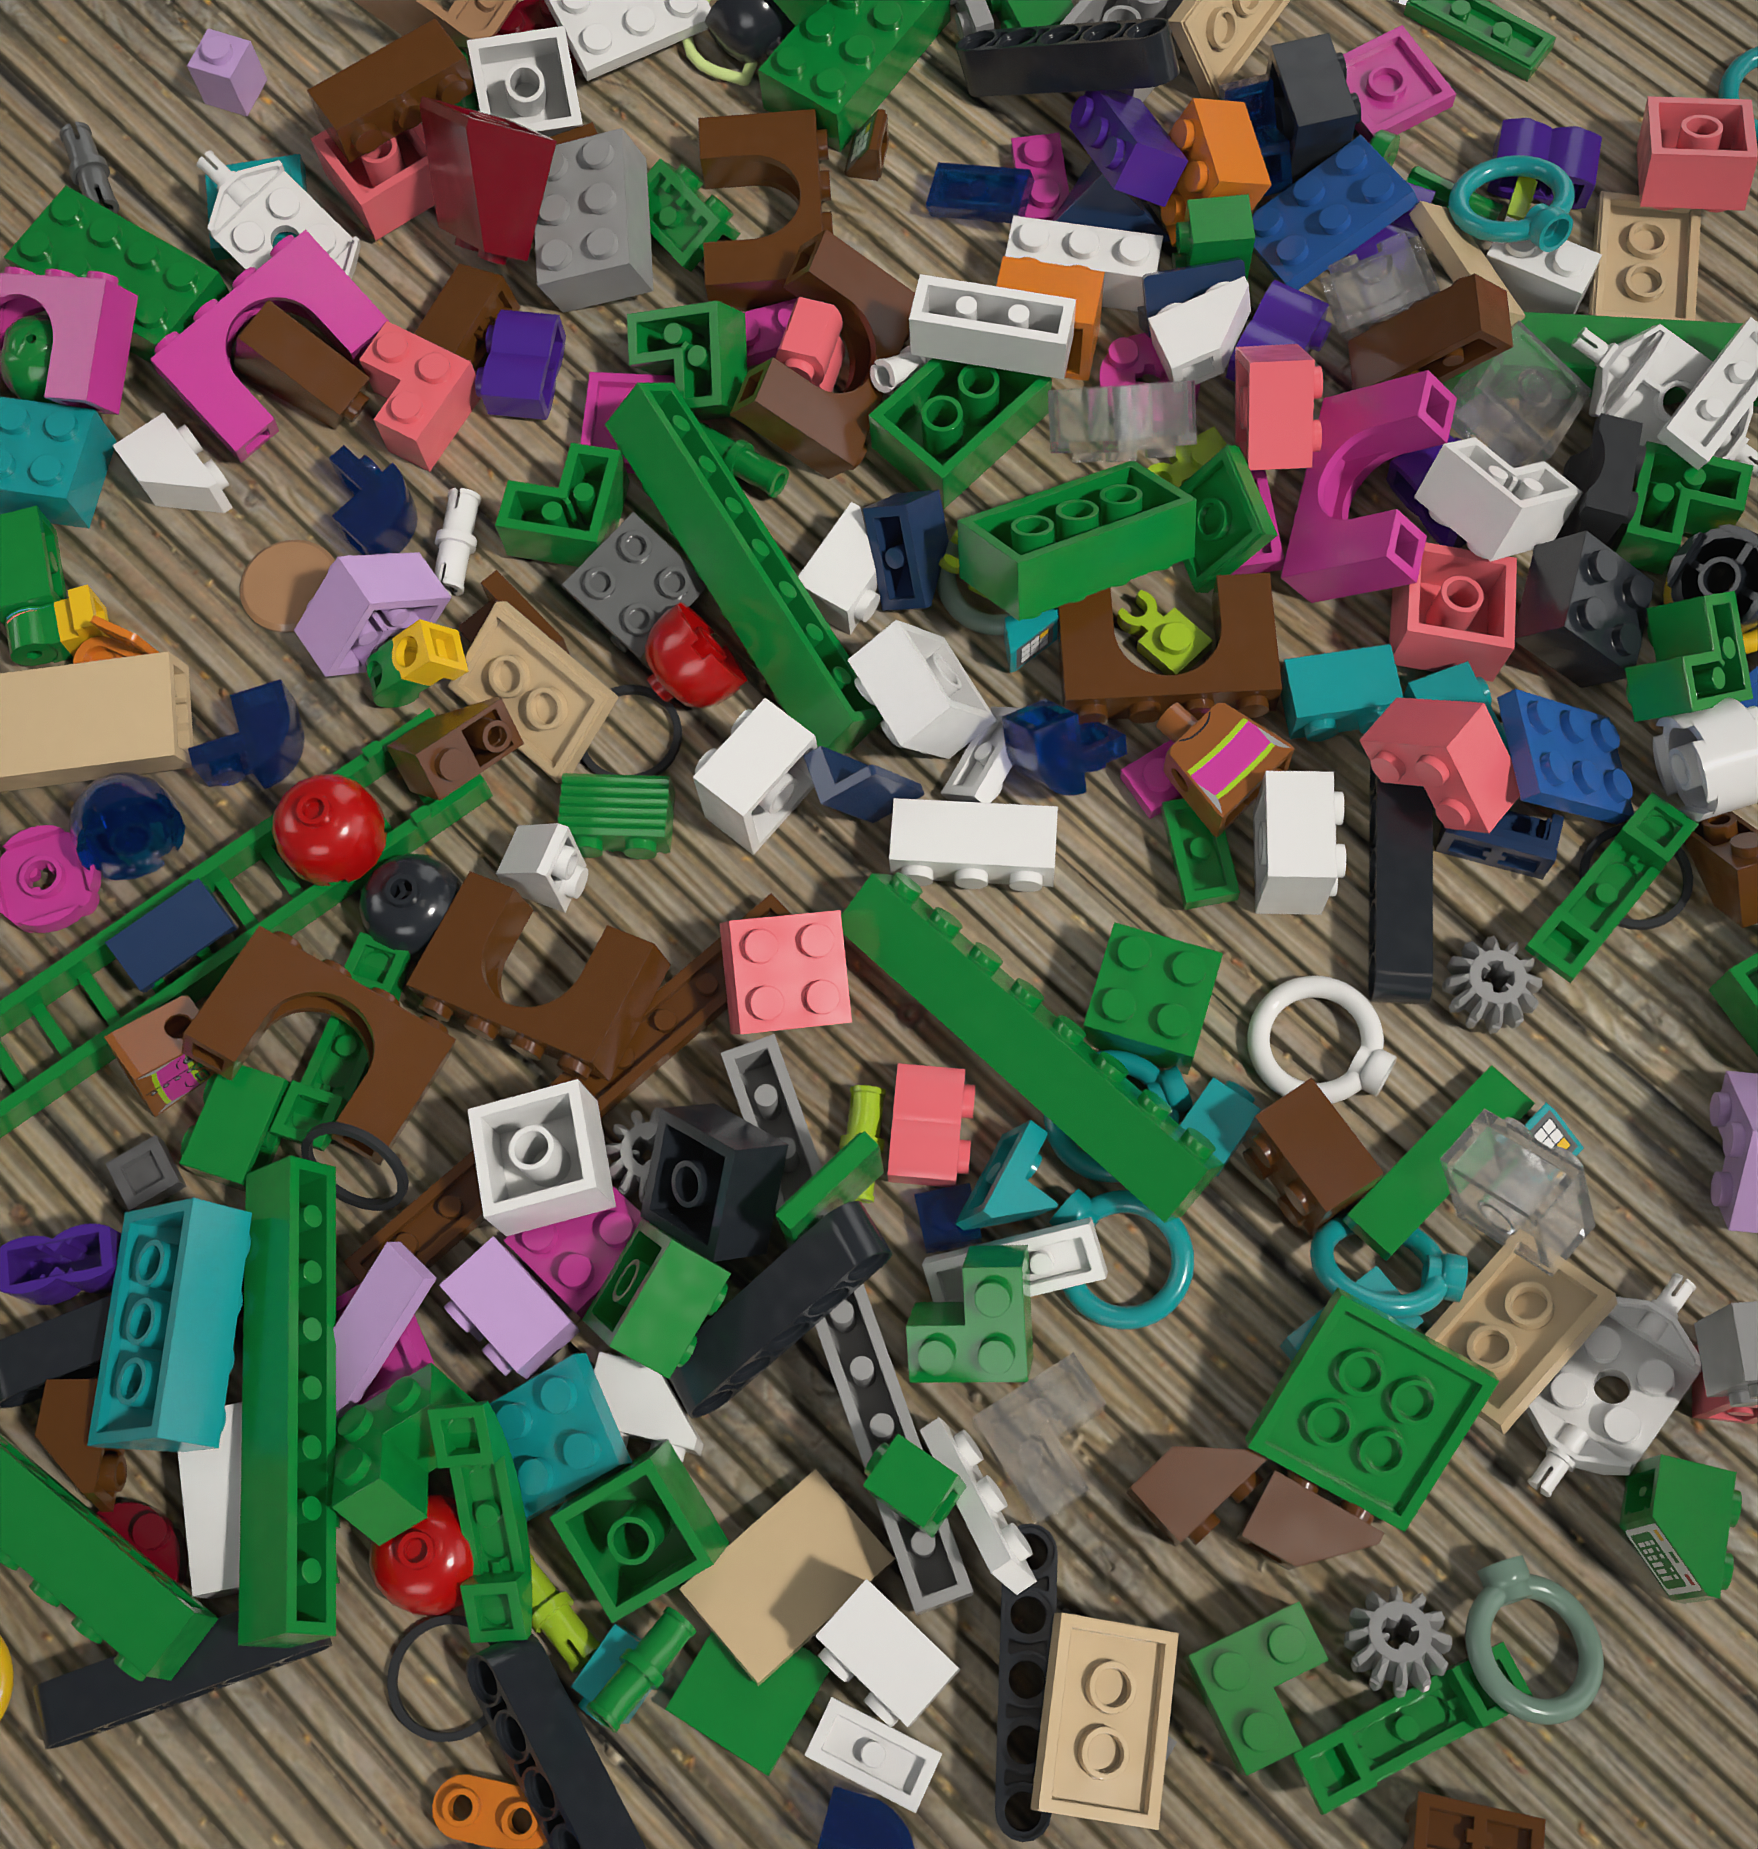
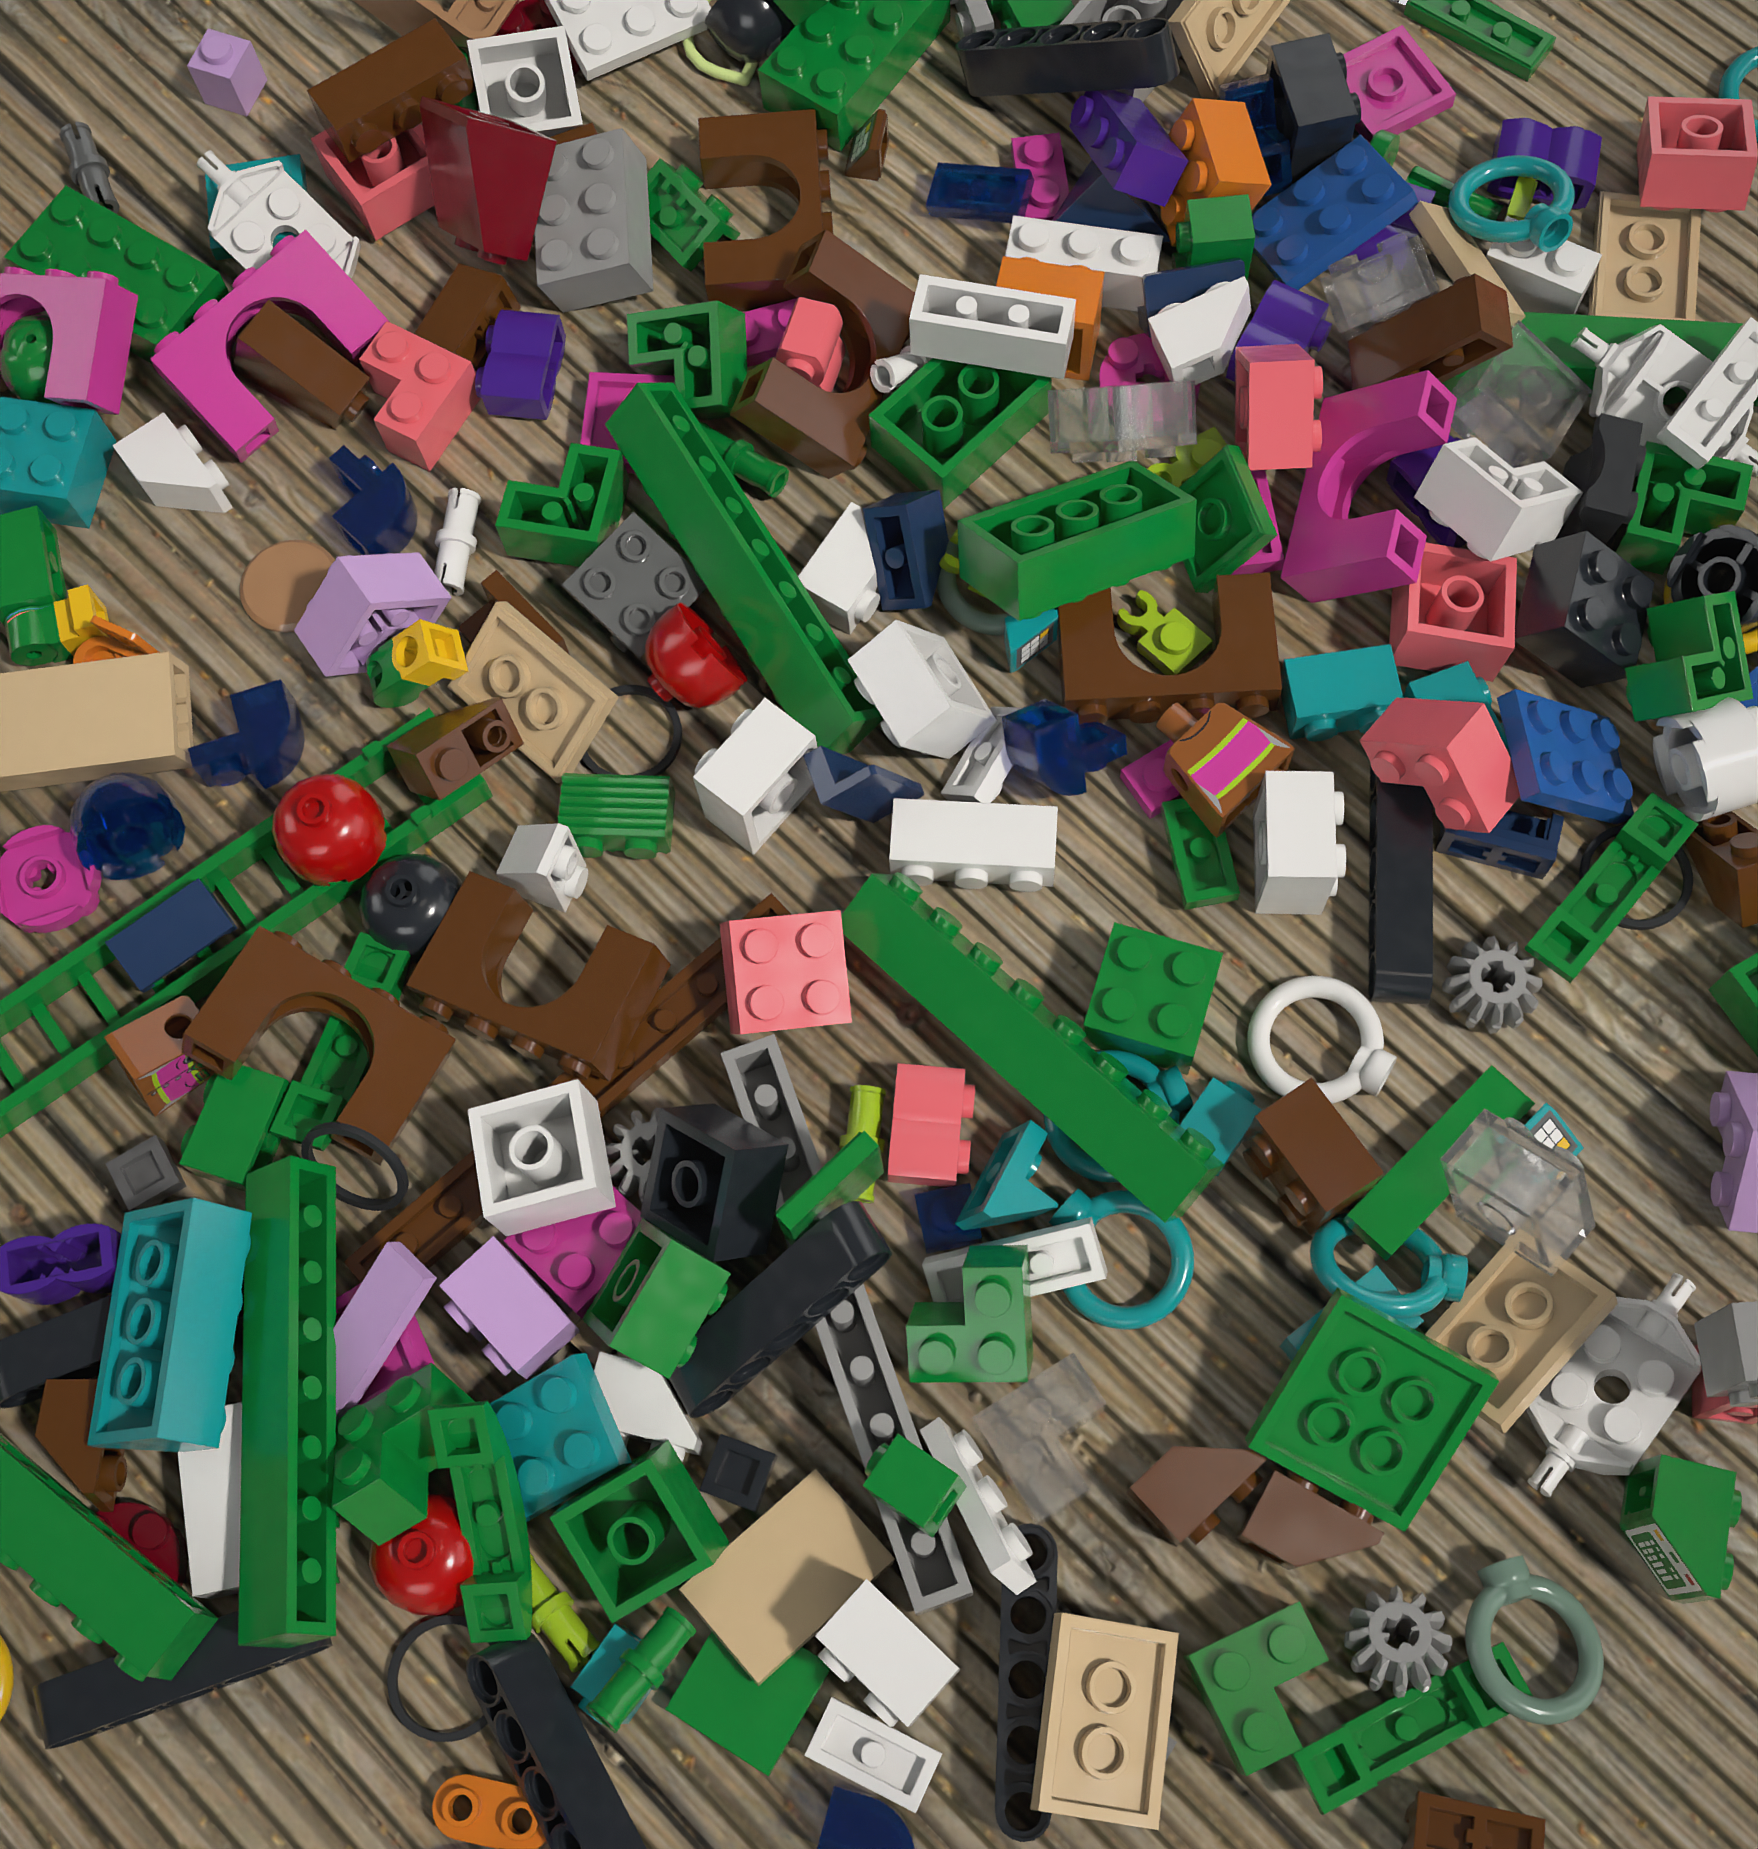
none -> black plate [699,1434,778,1513]

